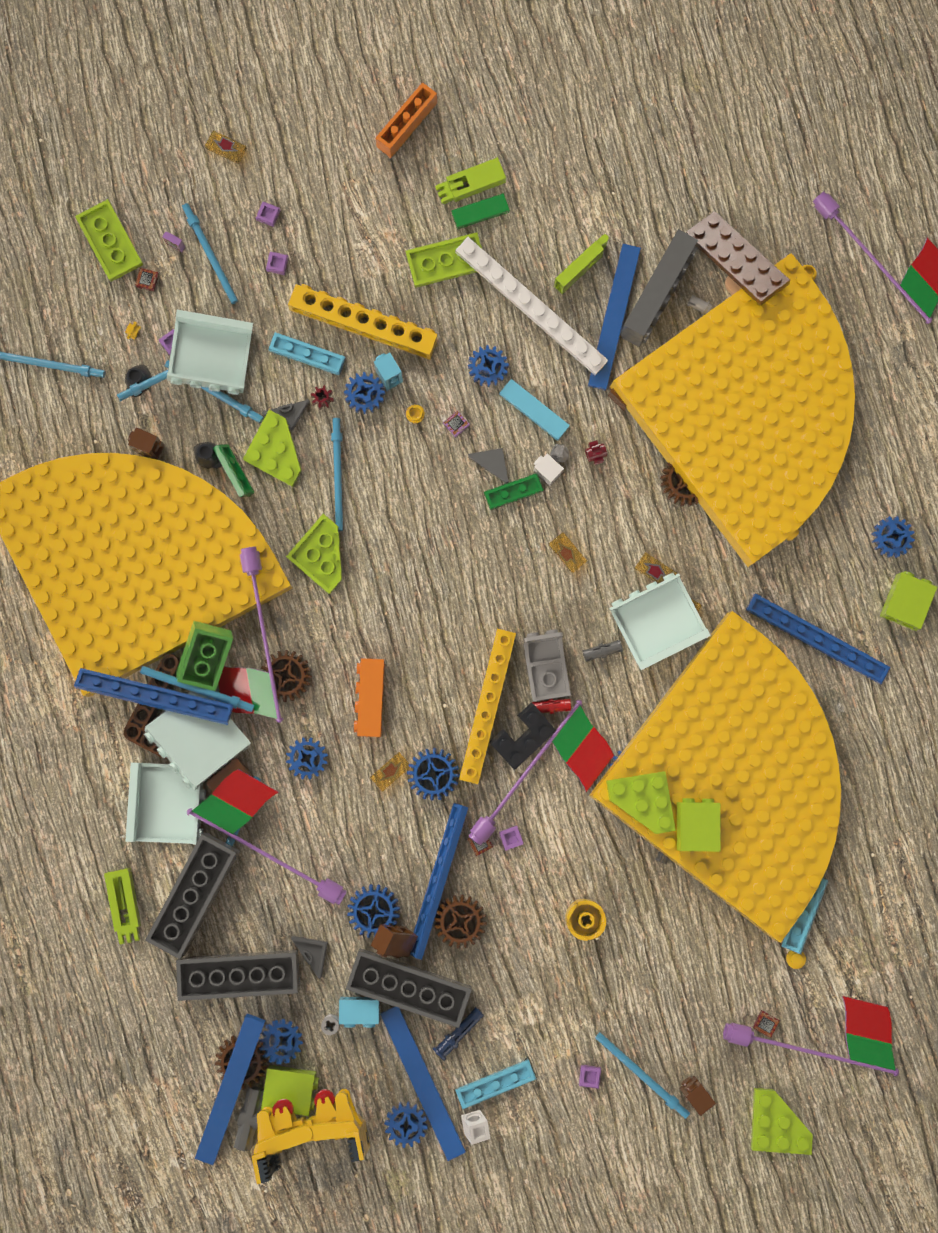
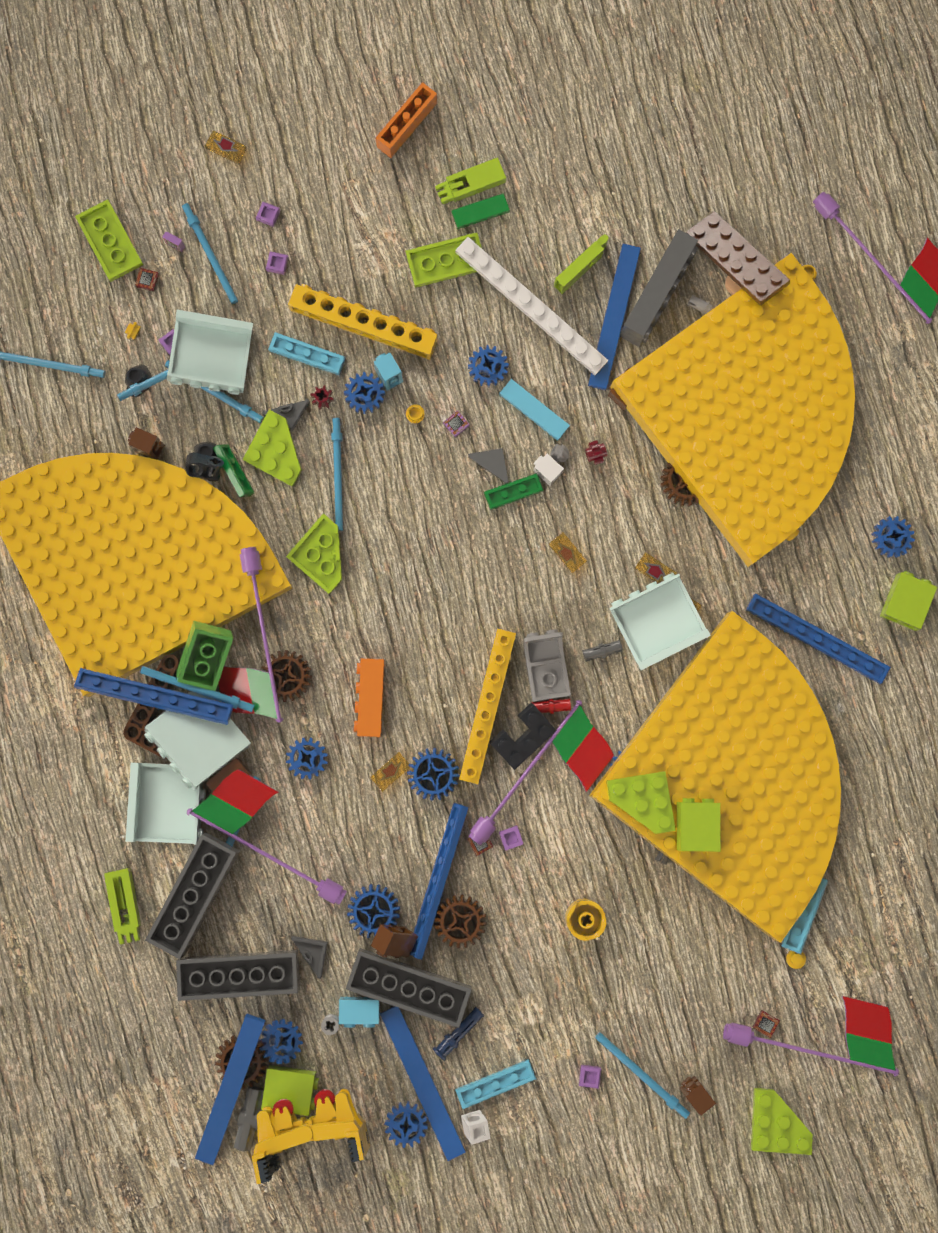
none -> black piece [185,452,224,482]

